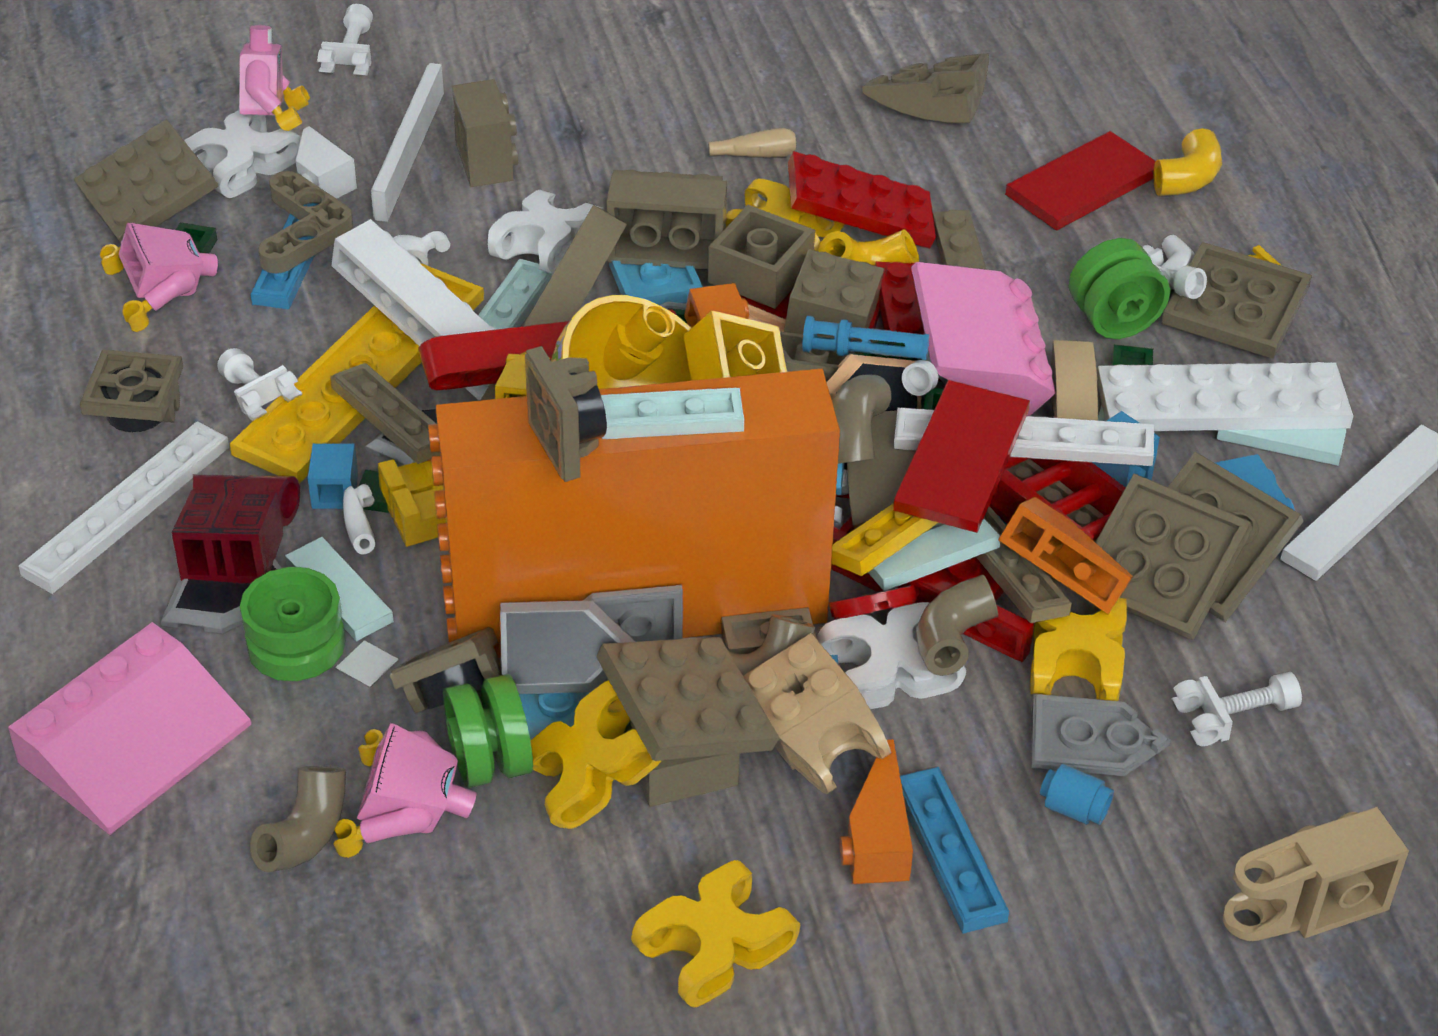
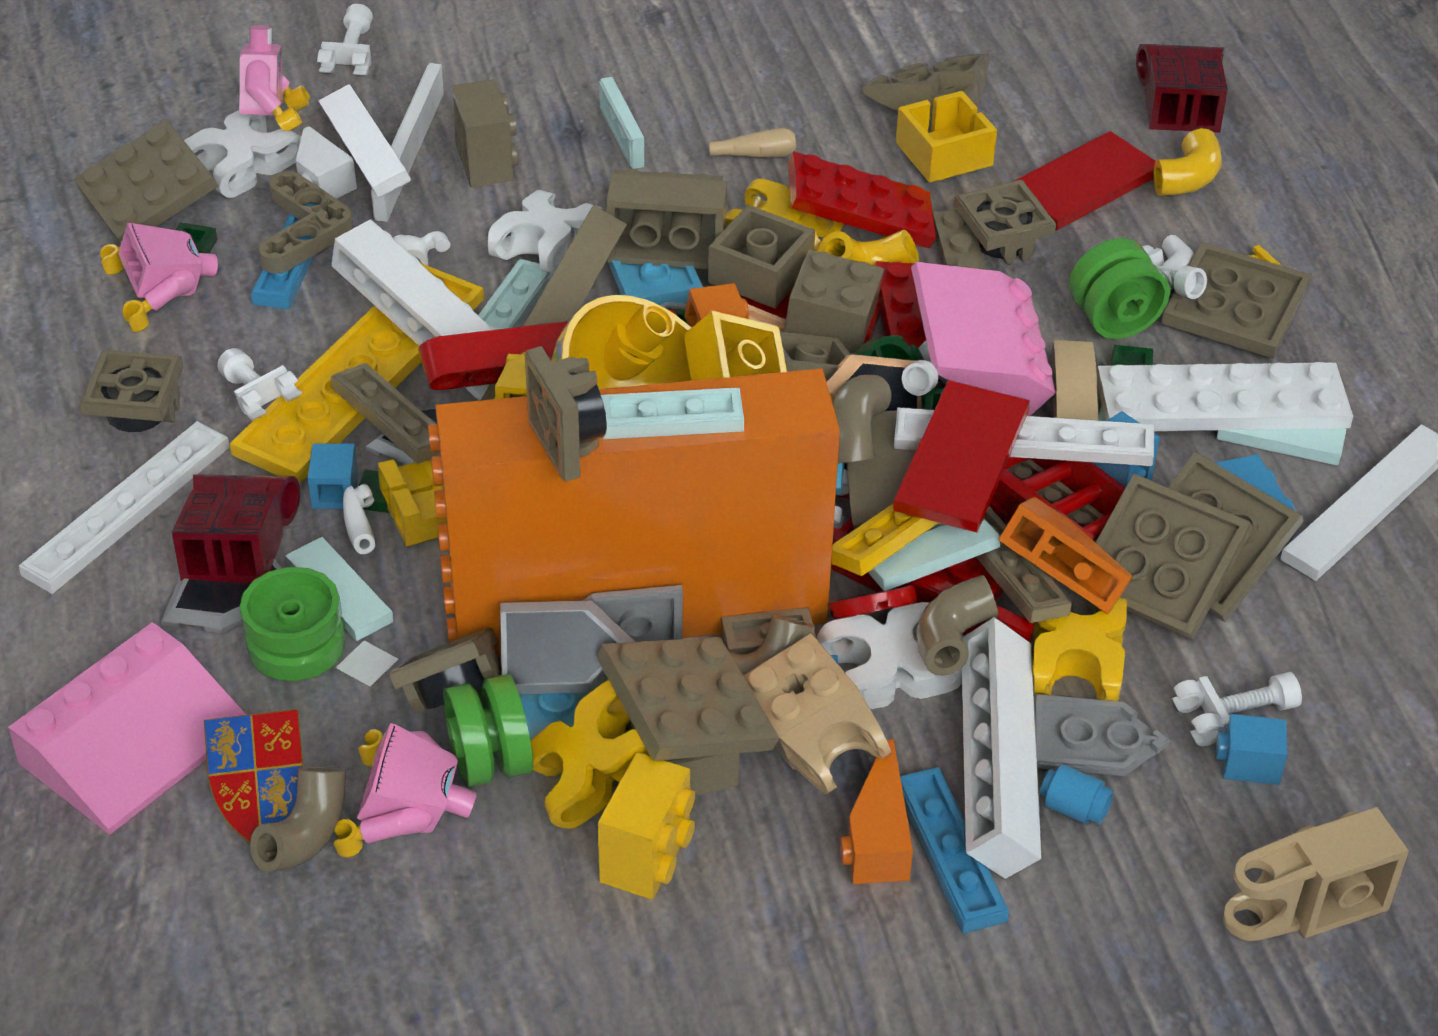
yellow piece [631,860,800,1007] -> none
dark azure pin [802,315,930,360] -> none
none -> shield [204,709,304,844]
none -> white tile [318,84,411,198]
none -> yellow brick [598,752,695,900]
none -> light aqua tile [599,77,644,169]
none -> yellow piece [896,91,997,183]
none -> dark tan piece [954,180,1056,265]
none -> white brick [962,617,1041,879]
none -> dark red piece [1136,44,1228,133]
none -> dark azure brick [1215,714,1287,785]

